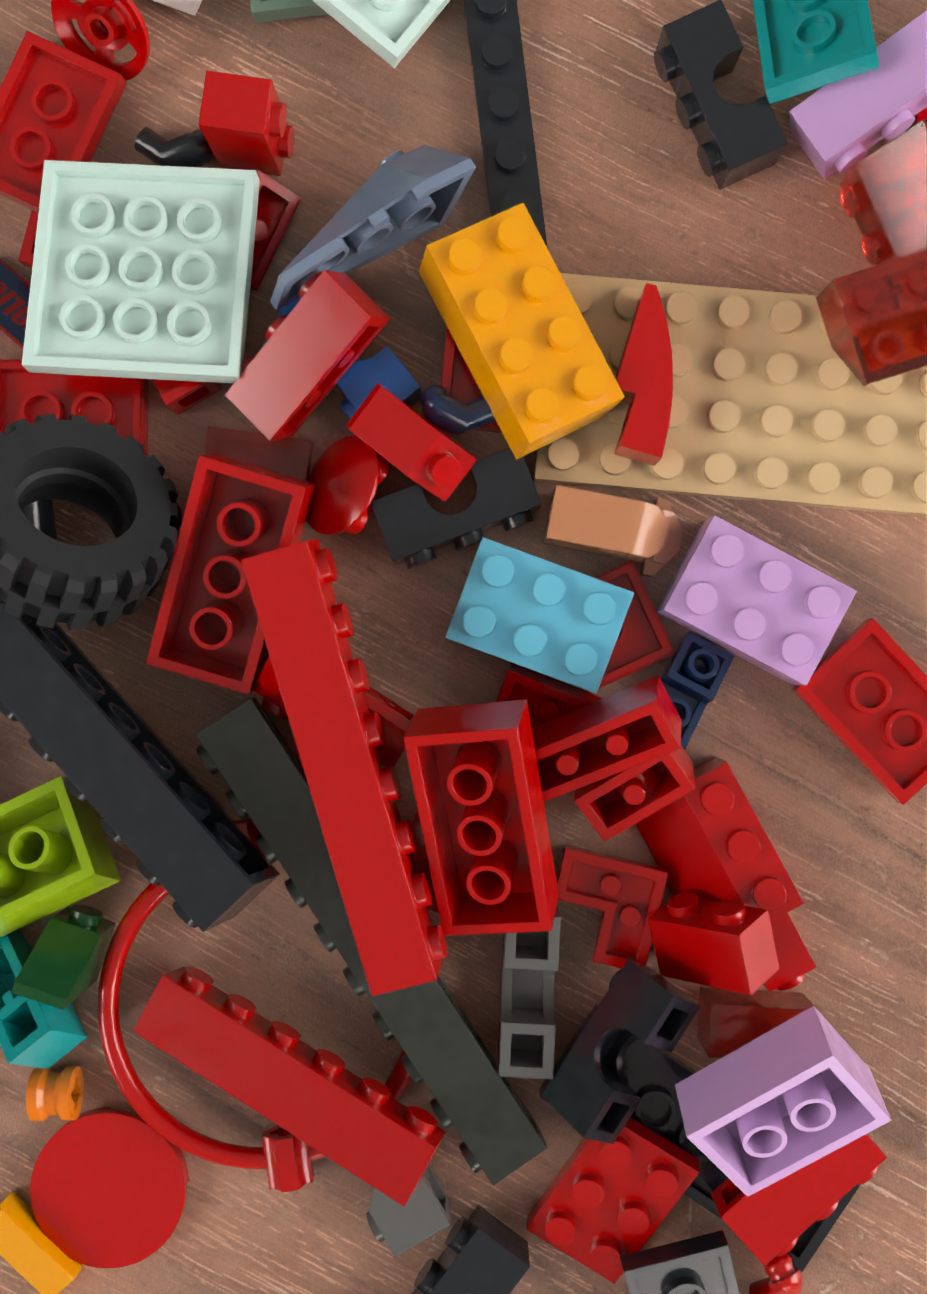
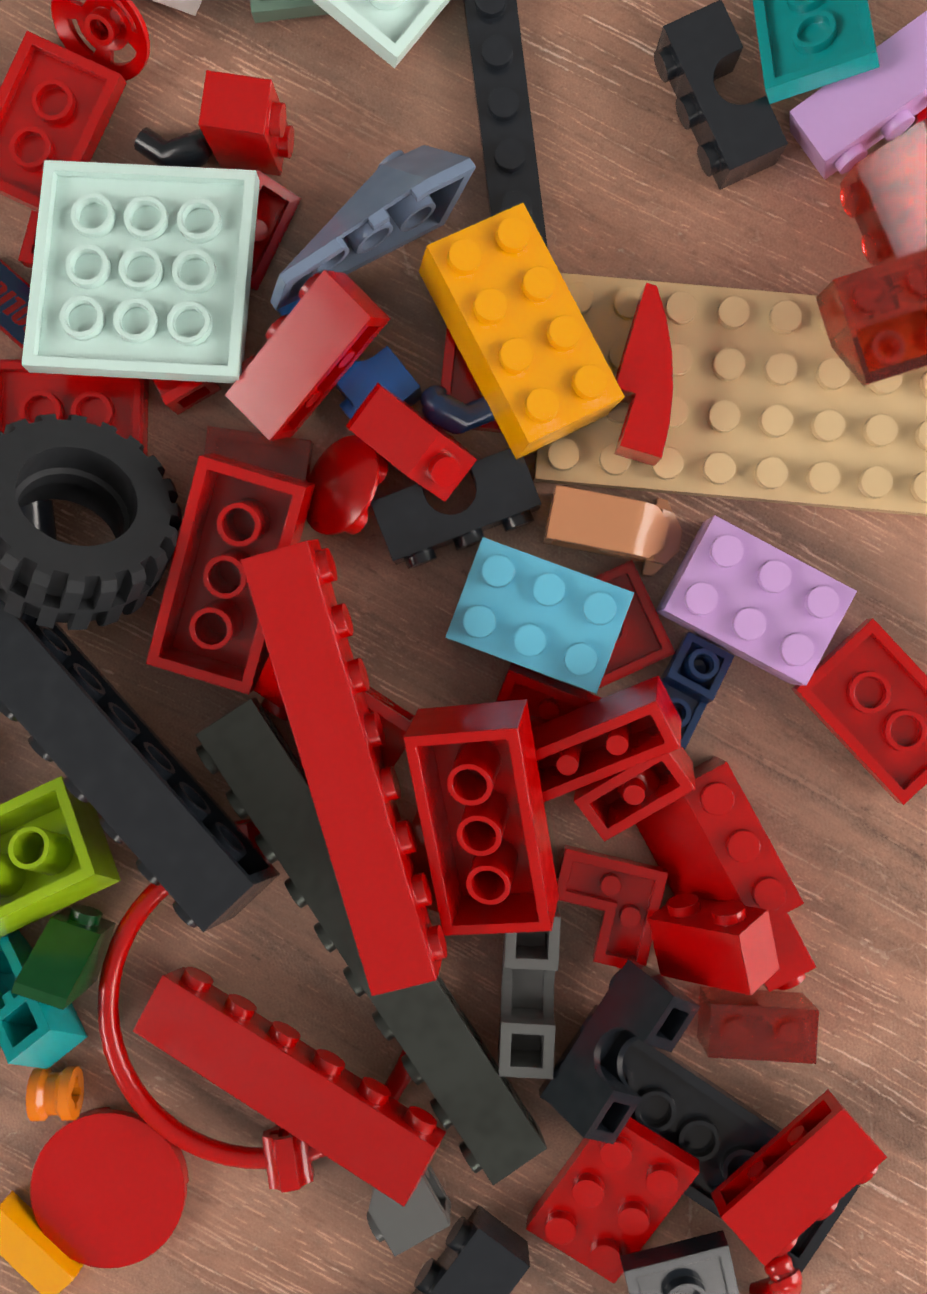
lavender brick [675,1006,892,1197] -> none

